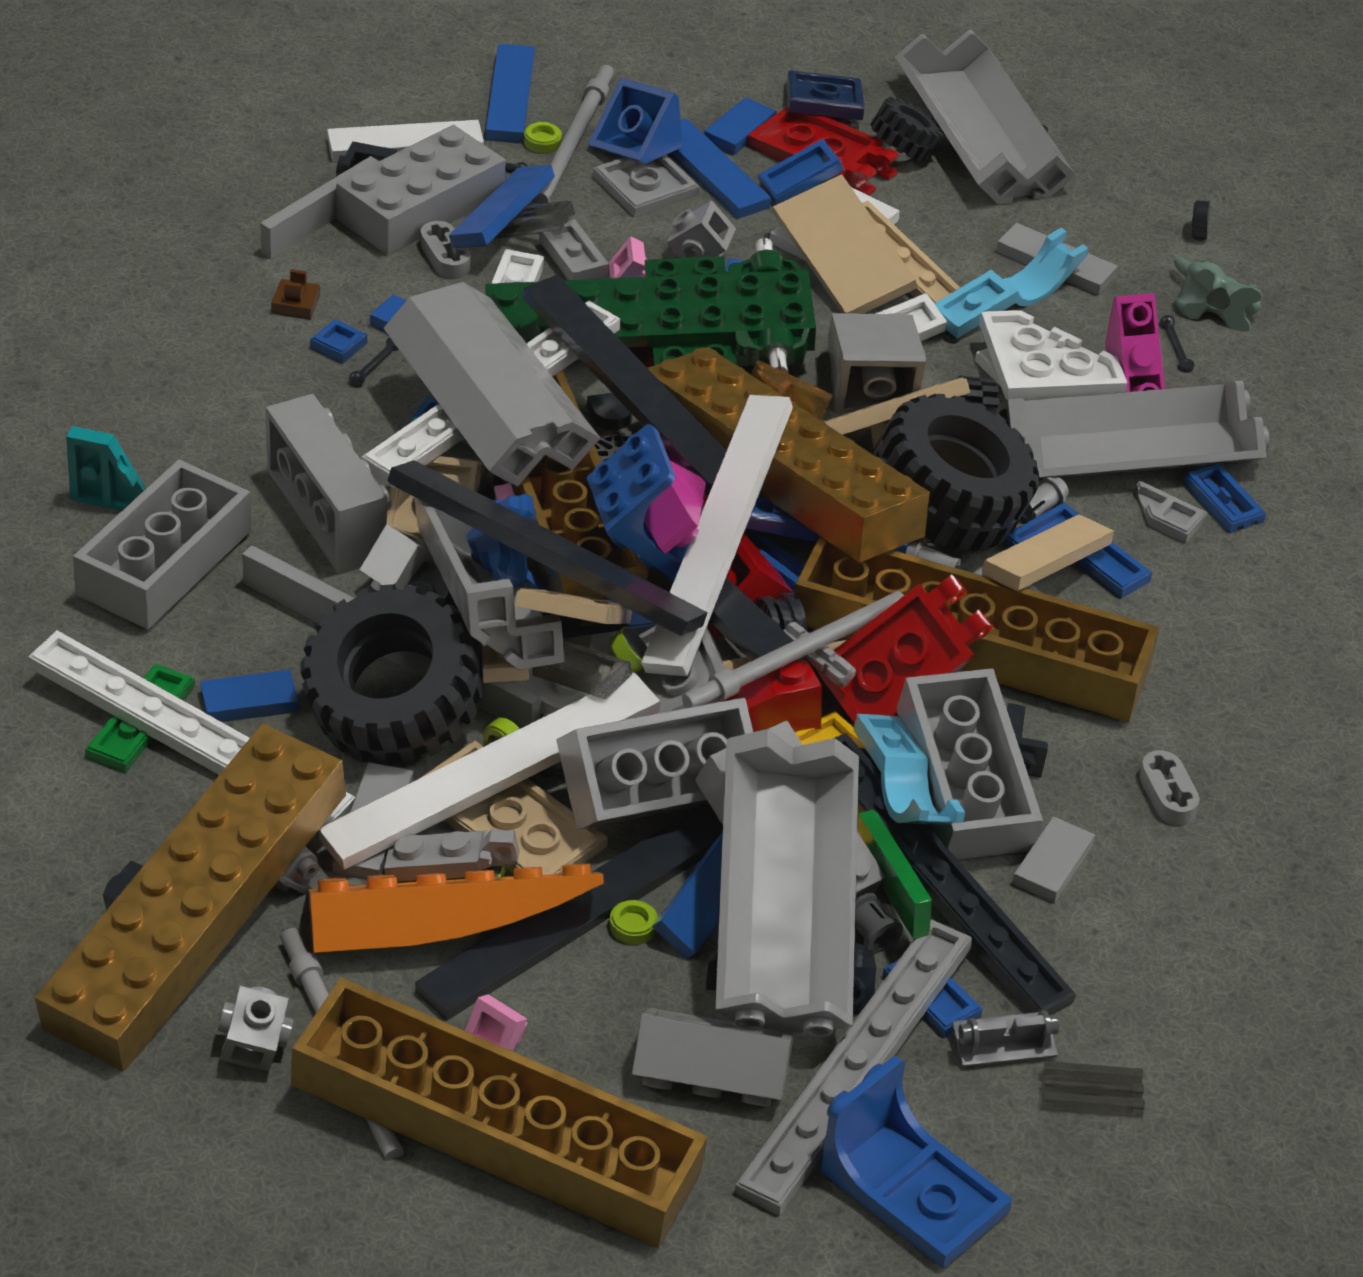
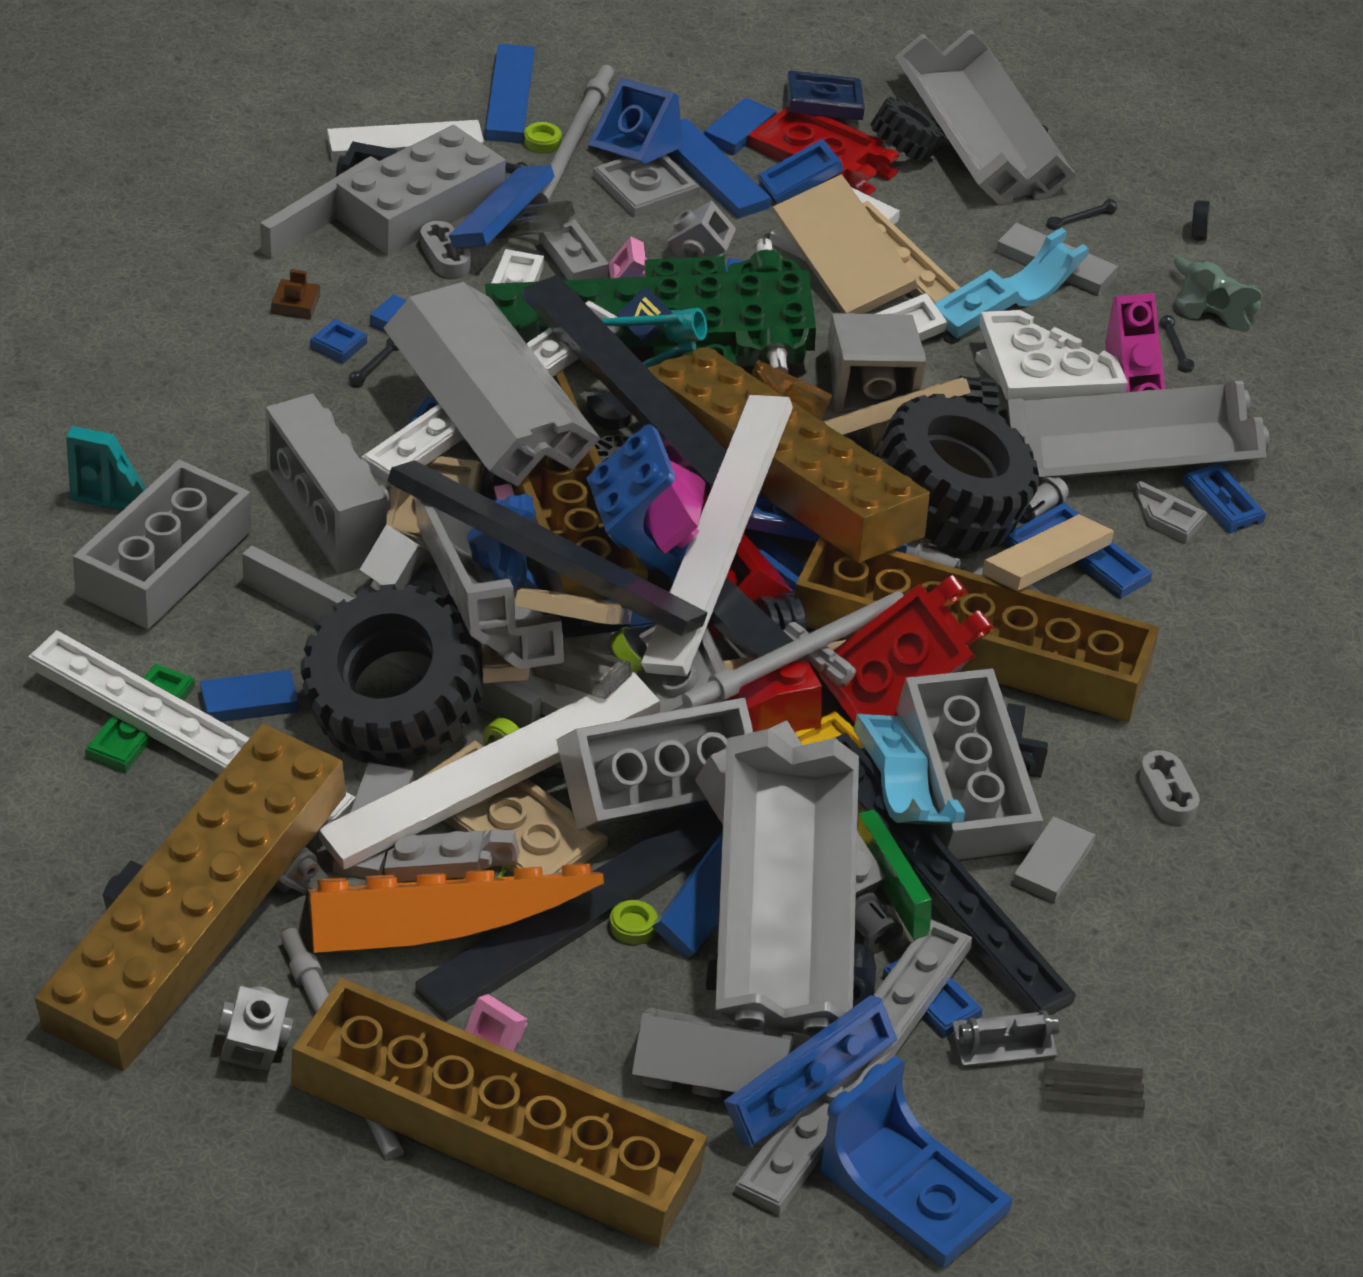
none -> teal plant [601,308,707,368]
none -> dark blue tile [616,287,672,346]
none -> blue tile [724,995,898,1147]
none -> black hinge [1047,199,1117,230]

